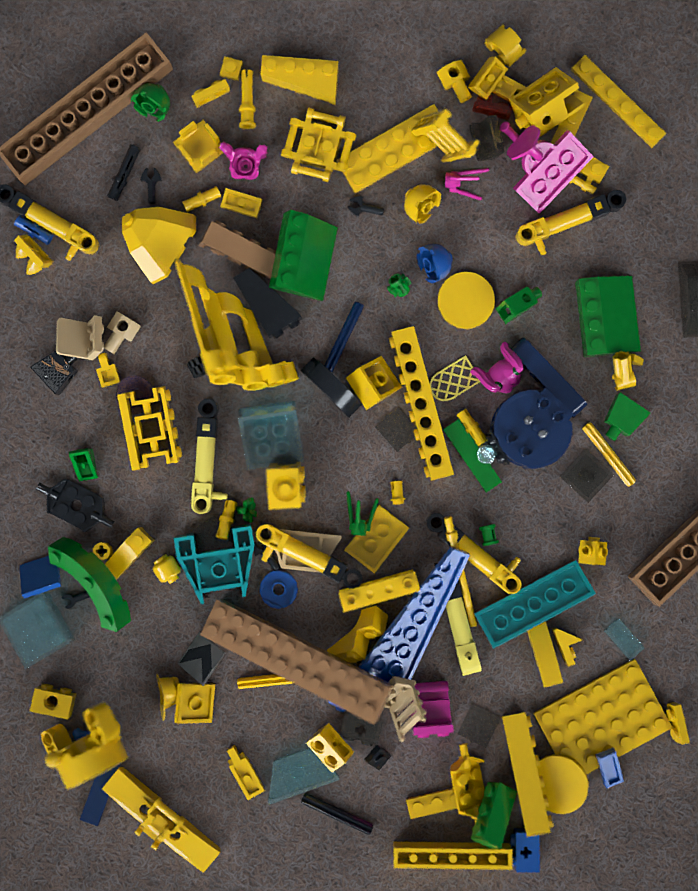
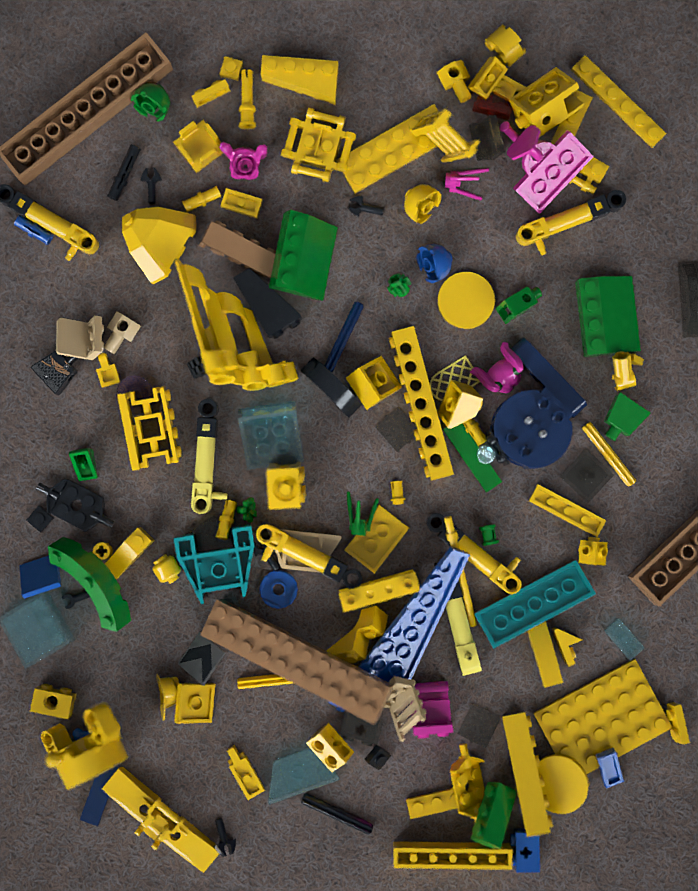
yellow tile [14,234,53,275] -> none
none -> black plate [26,506,54,533]
none -> black bar [214,818,236,857]
none -> yellow slope [437,380,483,429]
none -> yellow plate [528,484,606,537]

